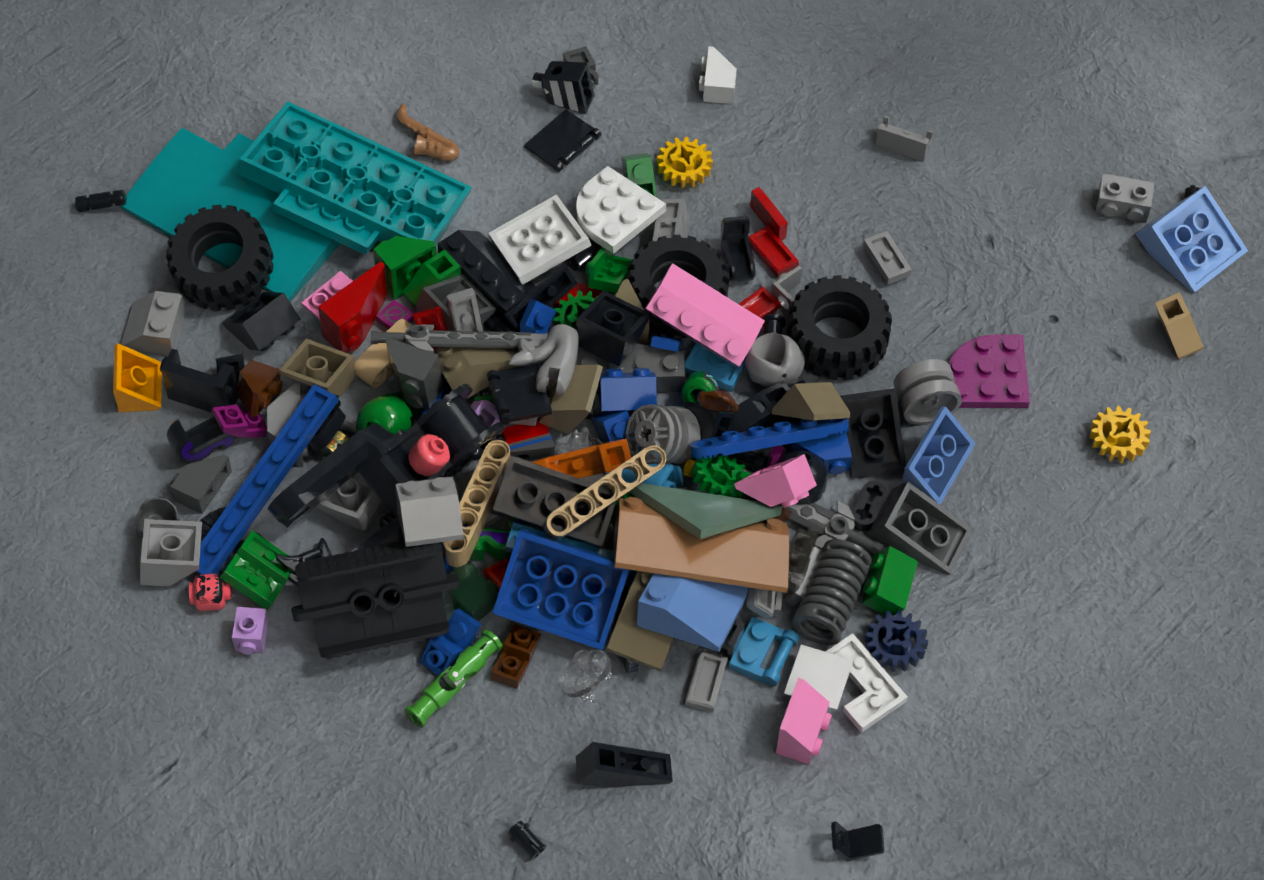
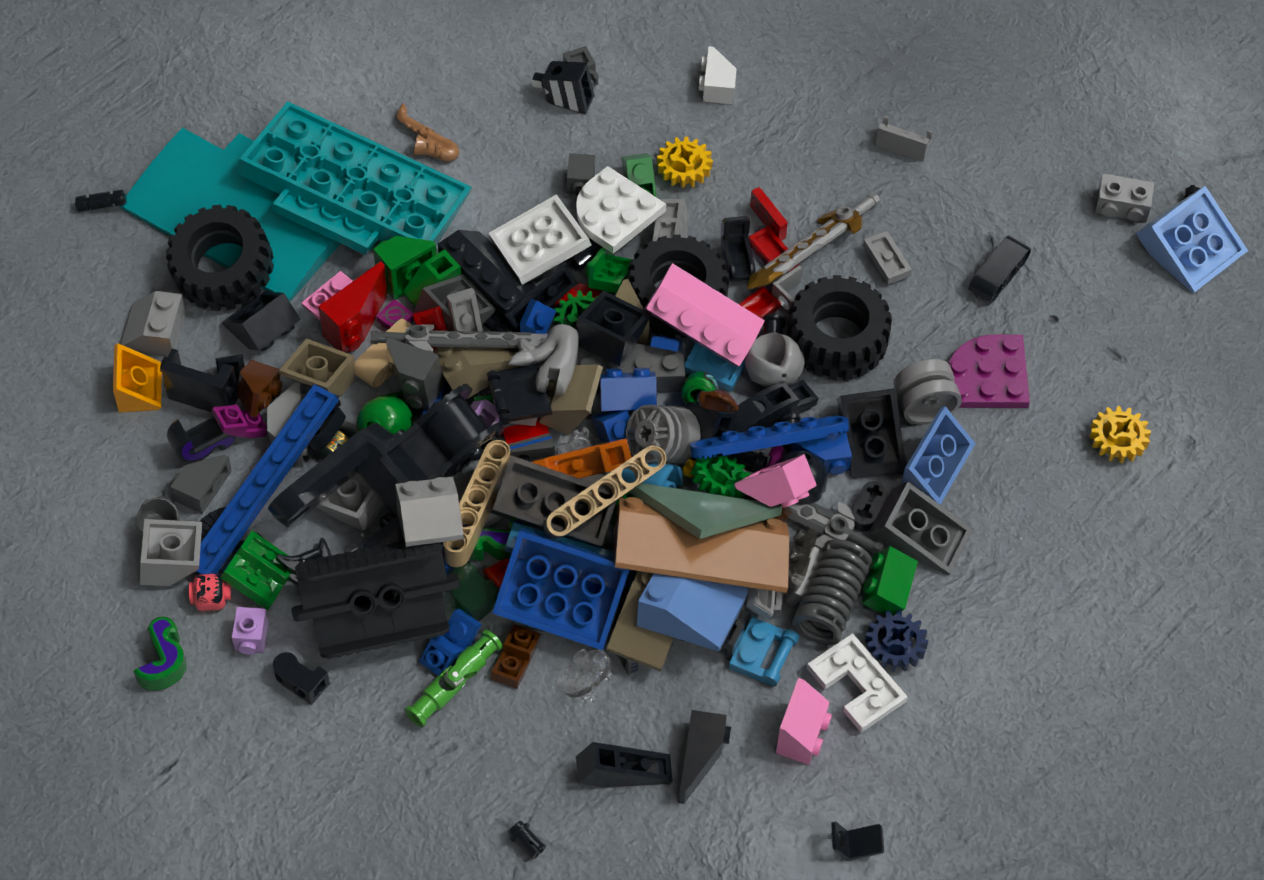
coral head [408,434,451,477] -> none
black piece [524,109,602,172] -> none
light grey tile [685,651,728,713] -> none
dark tan slope [772,382,850,420] -> none
white sticker [784,645,854,709] -> none
tan slope [1155,292,1204,360] -> none
none -> green animal [133,617,186,691]
none -> black leg [272,652,330,705]
none -> dark grey brick [567,153,595,195]
none -> black slope [679,710,731,804]
none -> sword [747,193,880,289]
none -> black beam [968,235,1031,303]

